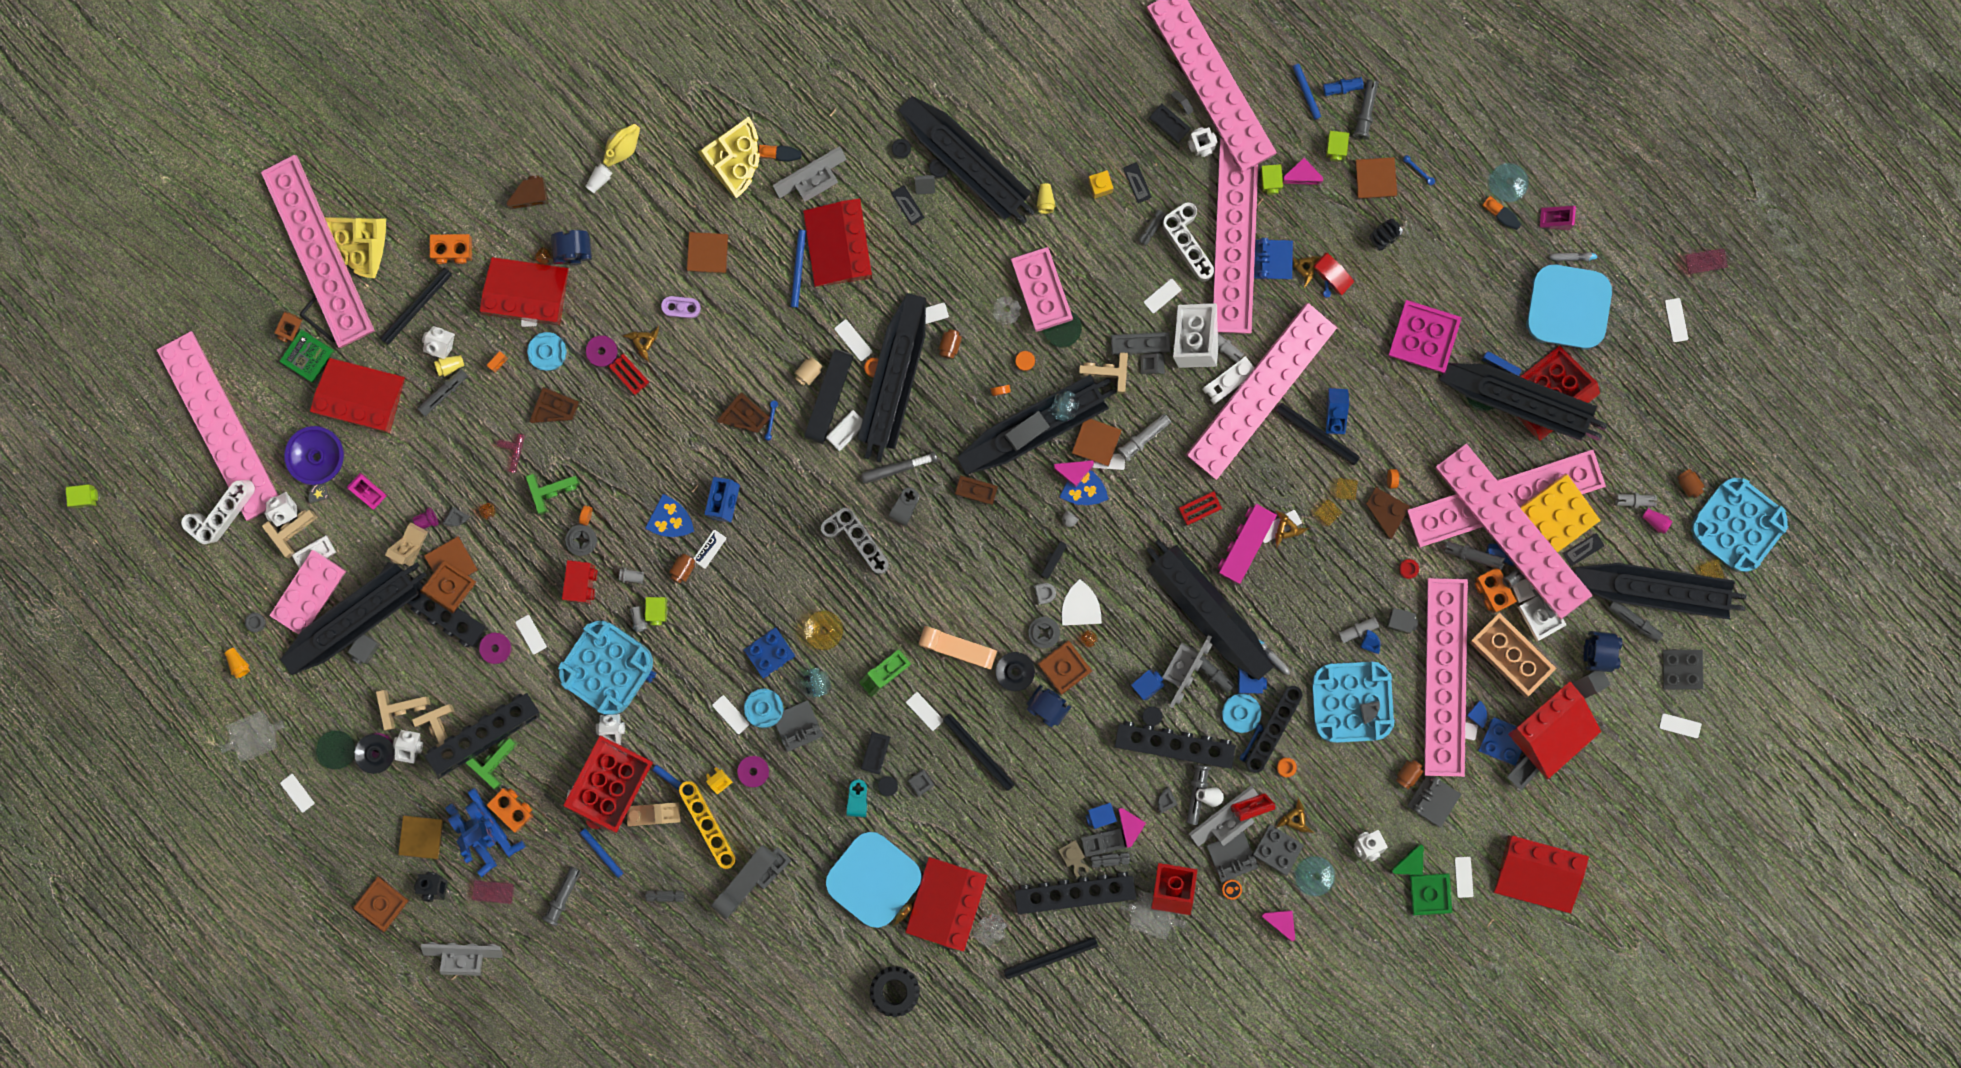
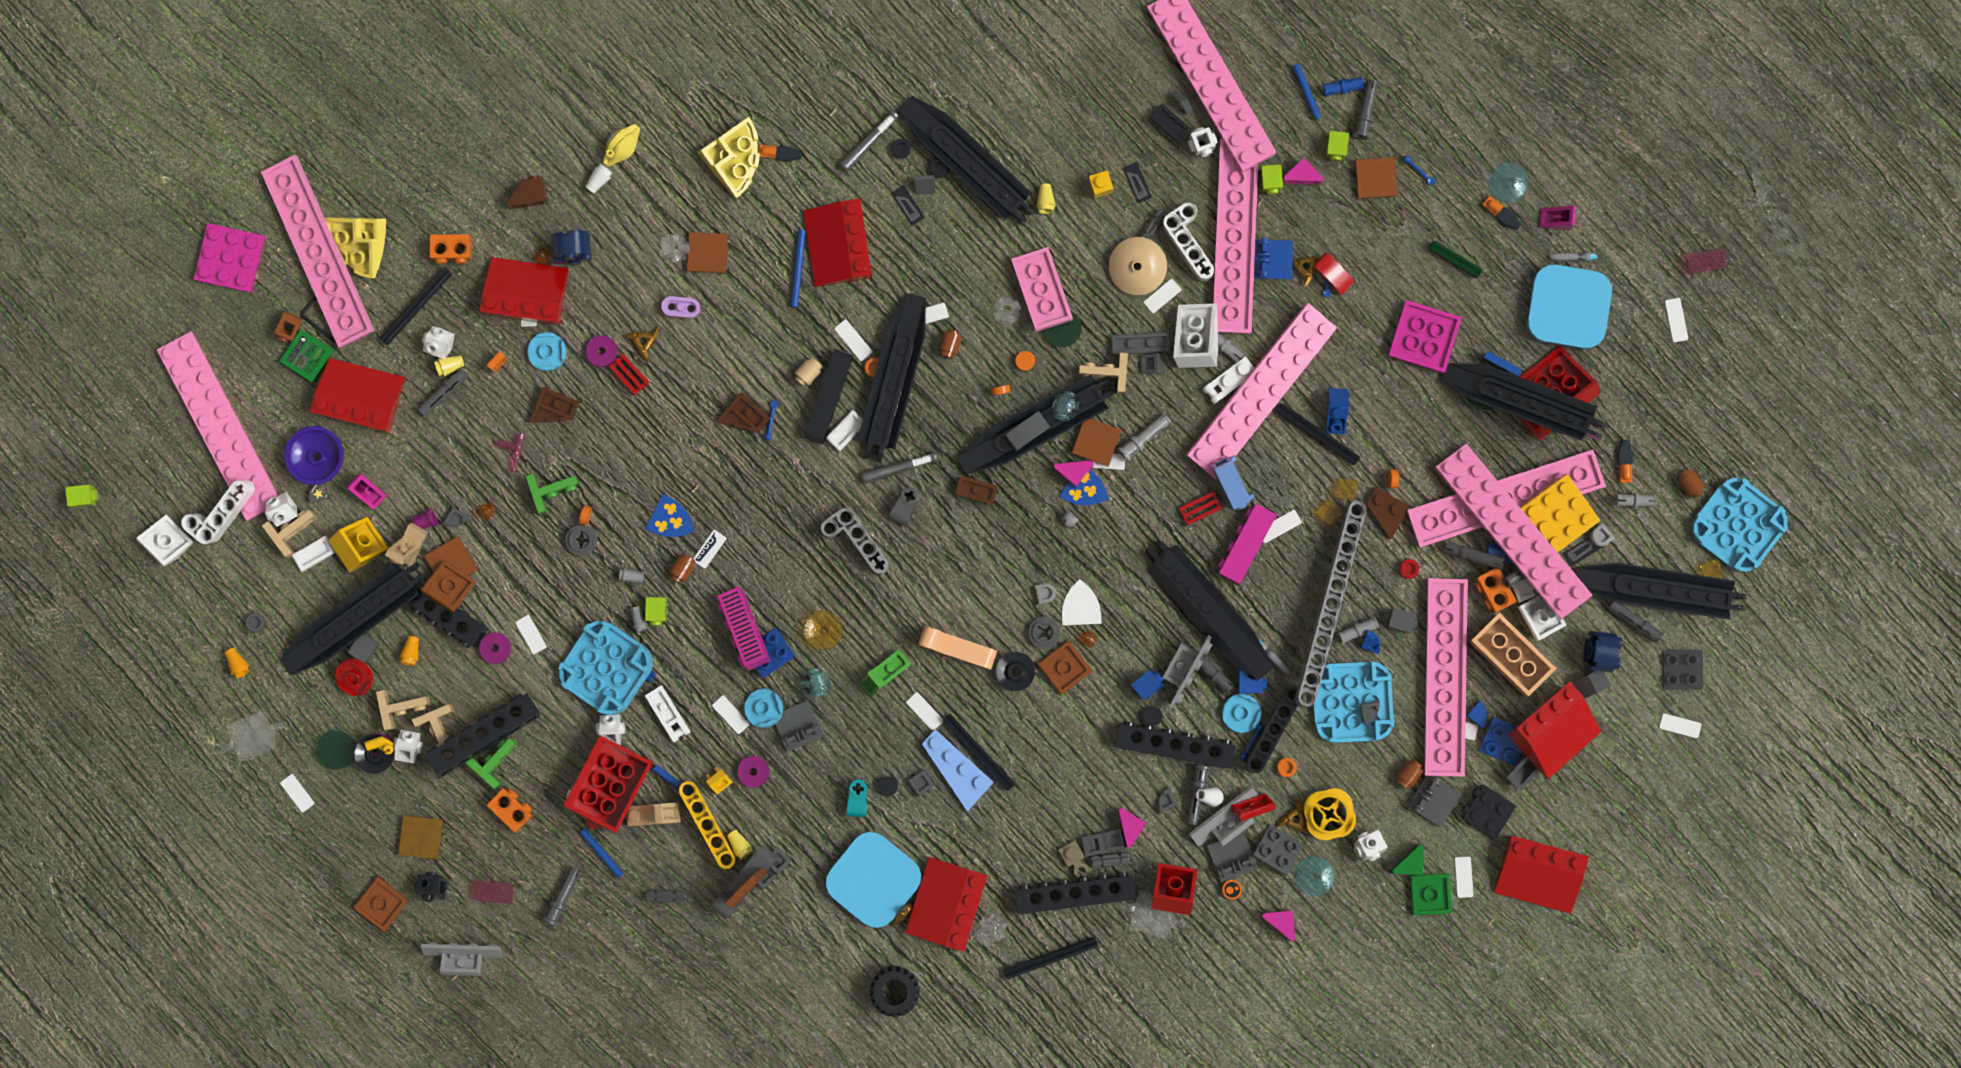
bright pink plate [269,550,347,635] -> none
blue piece [445,788,526,877] -> none
red brick [562,560,598,605] -> none
blue brick [704,477,740,523] -> none
light grey bracket [773,146,847,202] -> none
black plate [861,732,891,775] -> none
dark blue brick [1026,684,1072,728] -> none
black plate [1041,541,1067,580] -> none
blue brick [1085,803,1117,829] -> none
pearl gold piece [1275,510,1309,548] -> none
black gear [1369,218,1403,251] -> none
dark pink cone [1642,508,1673,534] -> none
none -> white slope [136,515,193,567]
none -> dark pink plate [194,223,266,293]
none -> yellow slope [328,517,388,573]
none -> red tile [334,658,374,696]
none -> yellow arm [365,736,395,755]
none -> light orange cone [399,636,419,666]
none -> white plate [645,685,691,743]
none -> clear brick [661,234,690,263]
none -> dark pink brick [717,586,771,670]
none -> dark orange tile [726,867,767,908]
none -> light yellow cone [727,830,754,860]
none -> flat silver piece [840,110,900,172]
none -> light blue wing [922,730,993,811]
none -> tan dish [1109,237,1167,295]
none -> medium blue brick [1210,455,1254,510]
none -> light grey beam [1295,501,1366,708]
none -> yellow piece [1304,788,1356,840]
none -> dark green axle [1429,241,1482,278]
none -> black plate [1461,785,1516,840]
none -> light grey tile [1590,523,1615,547]
none -> piece [1617,439,1633,483]

